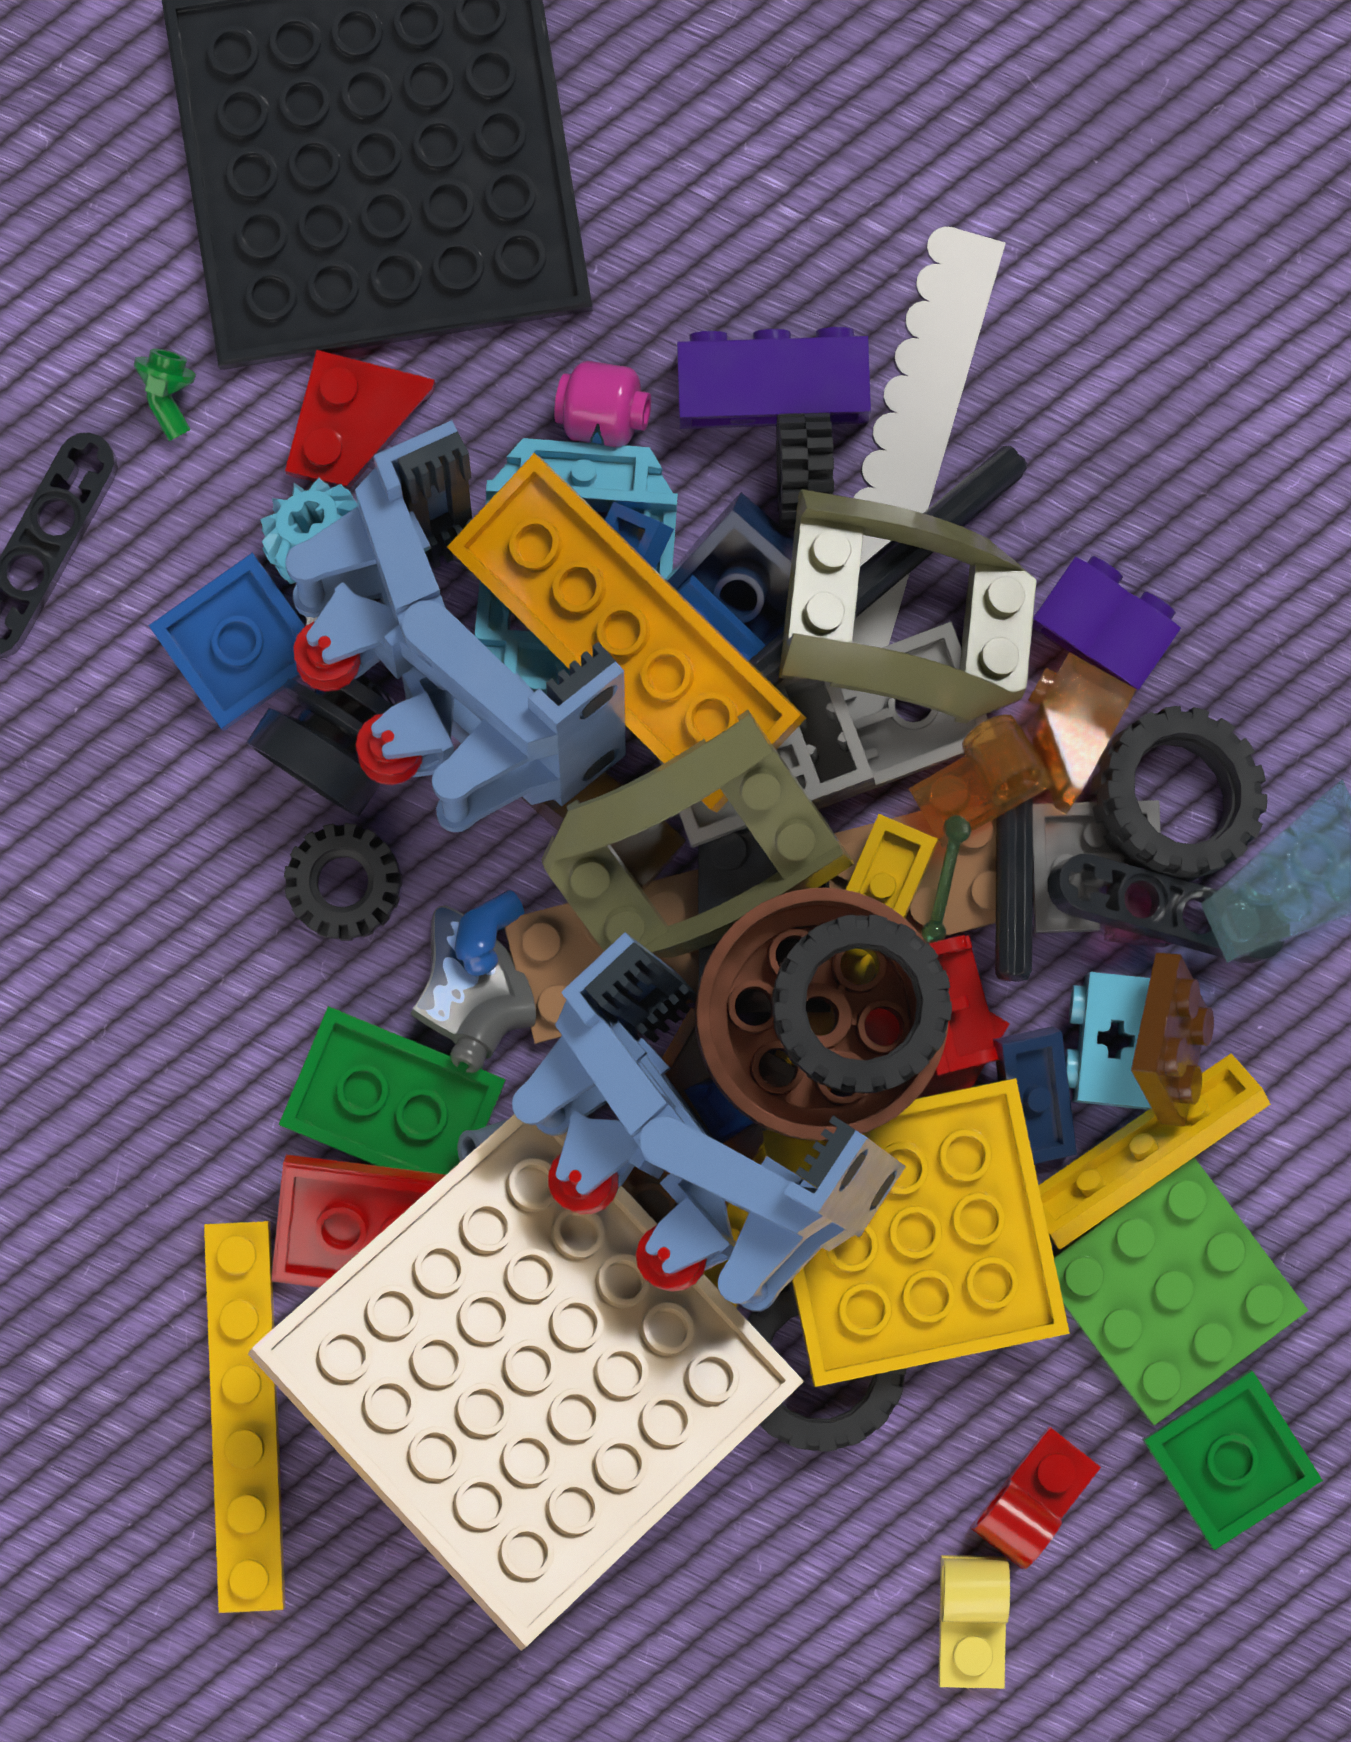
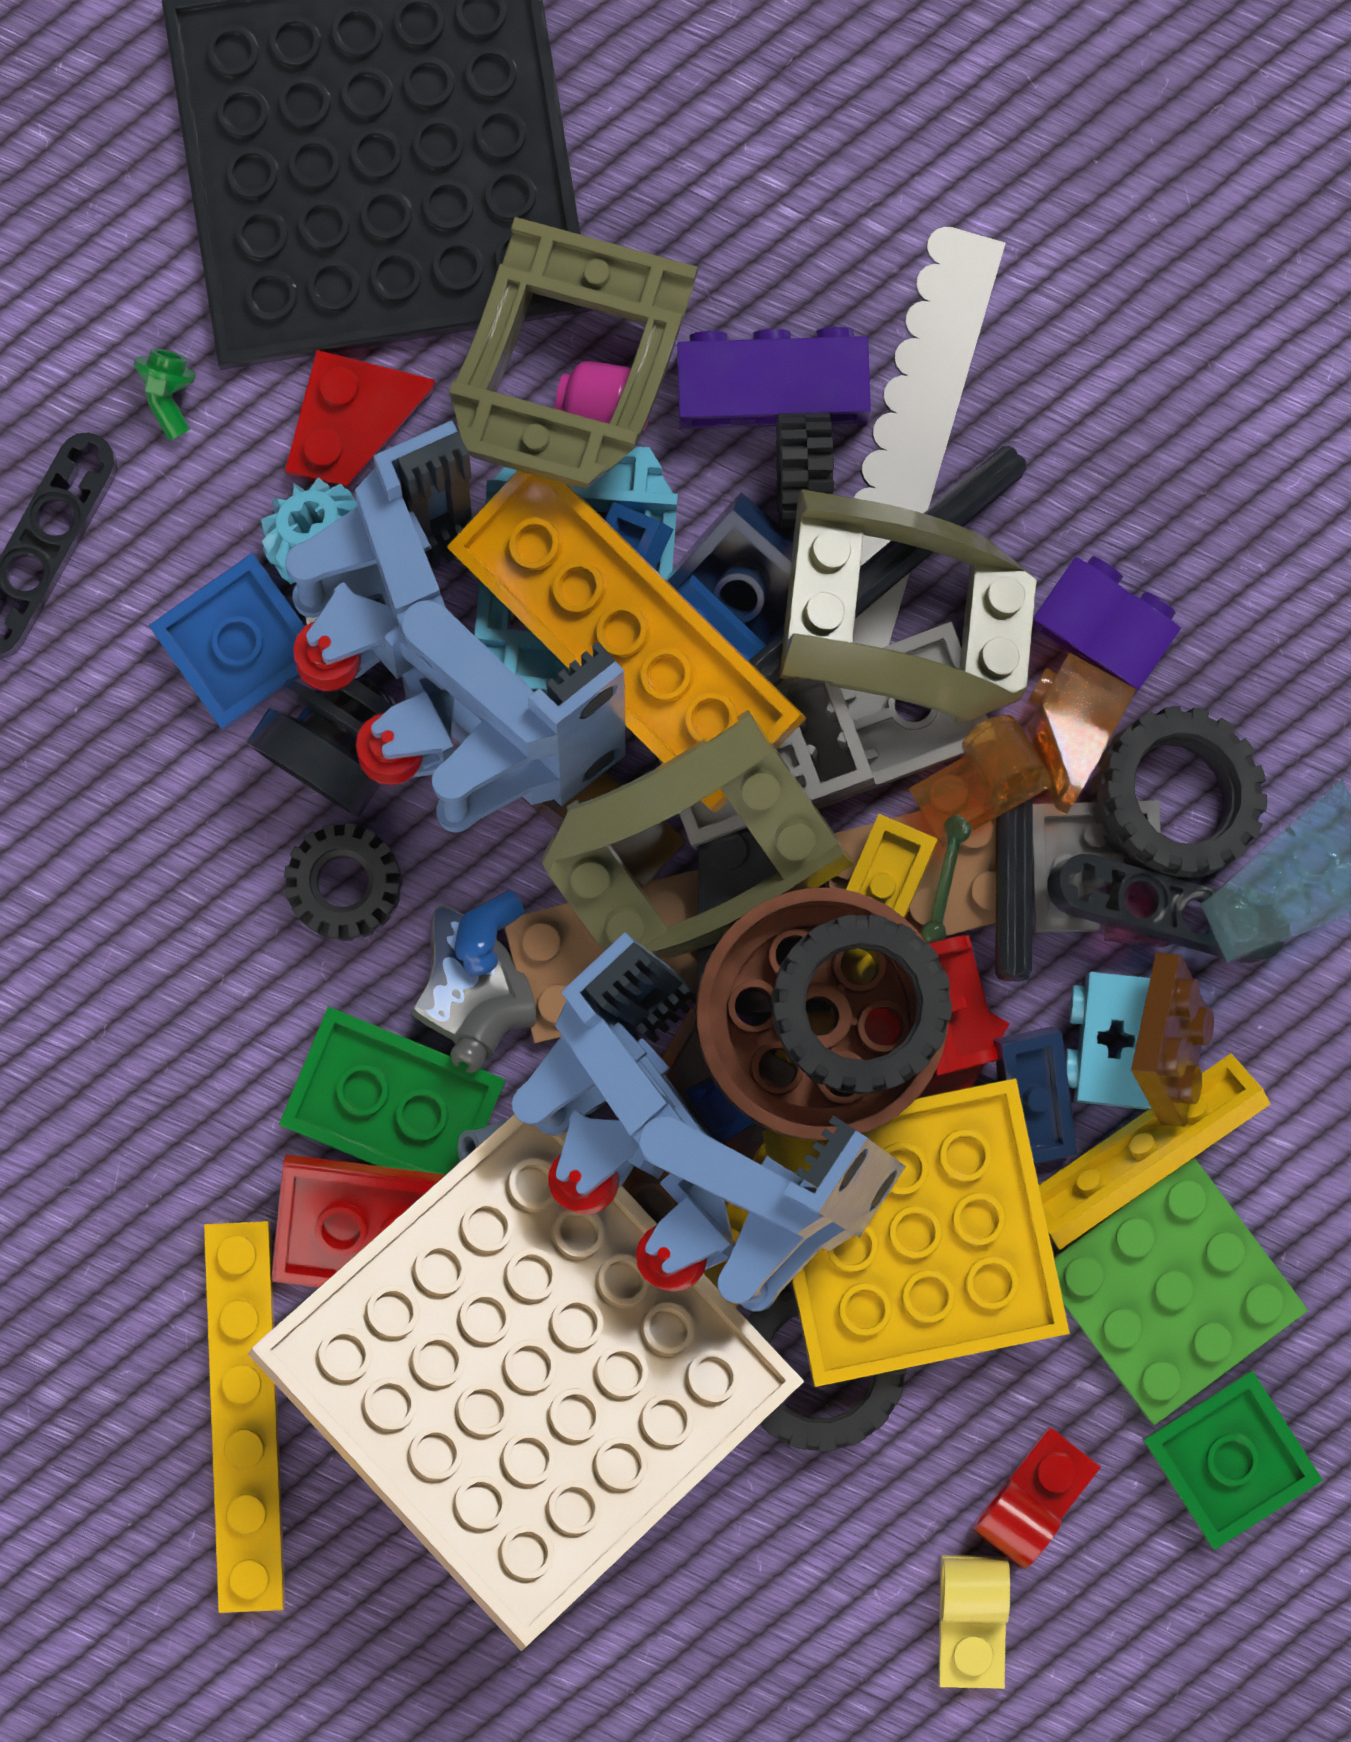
none -> olive wedge [449,217,698,489]

